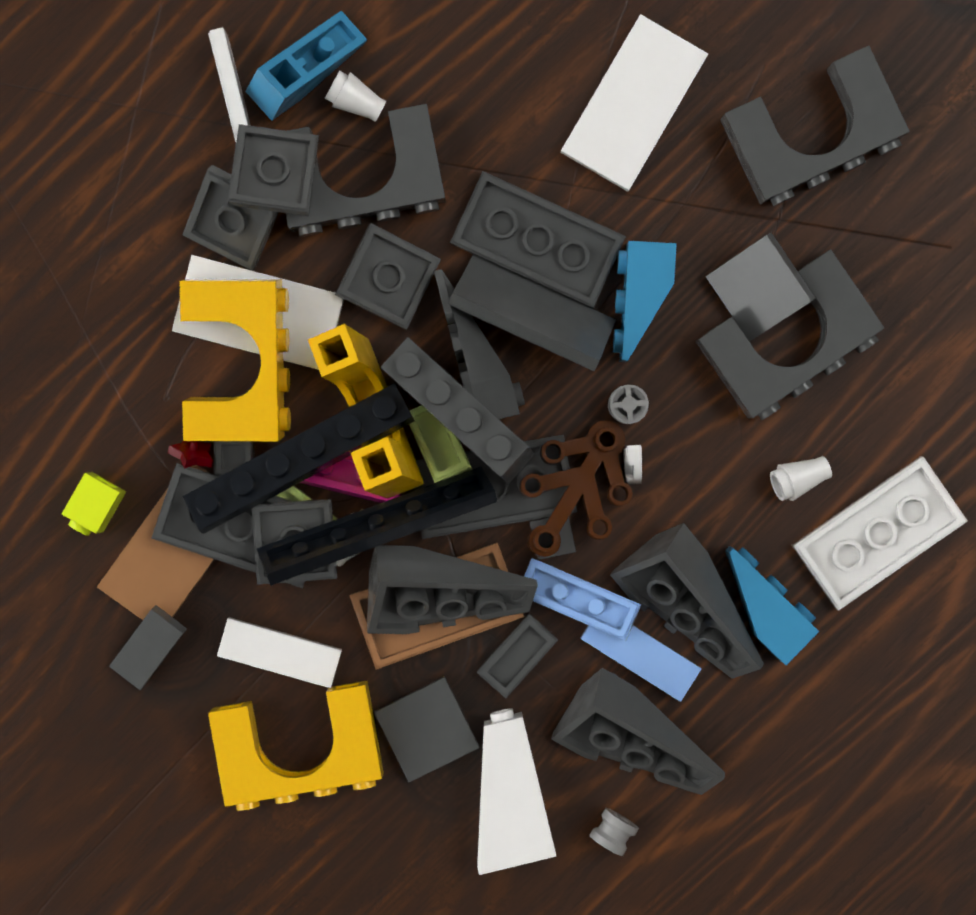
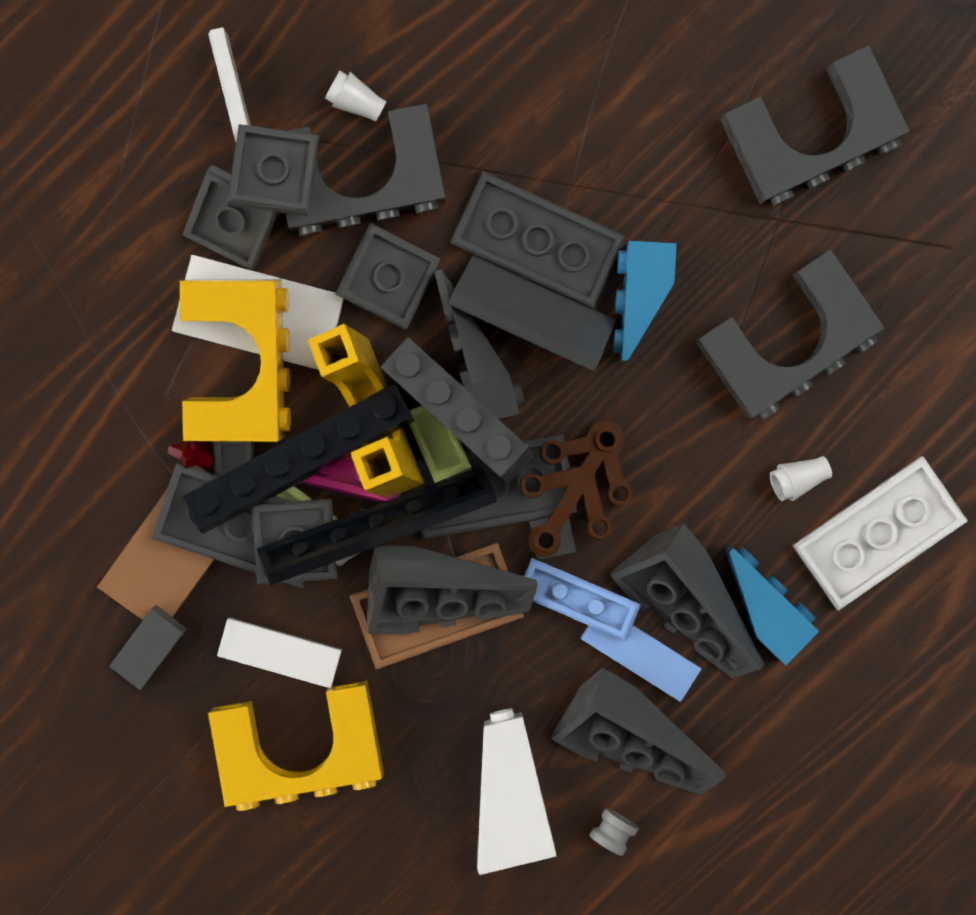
neon yellow brick [62,472,127,536] -> none
dark azure slope [245,11,367,121] -> none
dark grey tile [374,676,479,782] -> none
dark grey tile [477,613,558,698] -> none
white tile [560,14,708,192] -> none
light grey wheel [608,384,649,424] -> none
white tile [623,445,642,485] -> none
tile [705,232,815,342] -> none

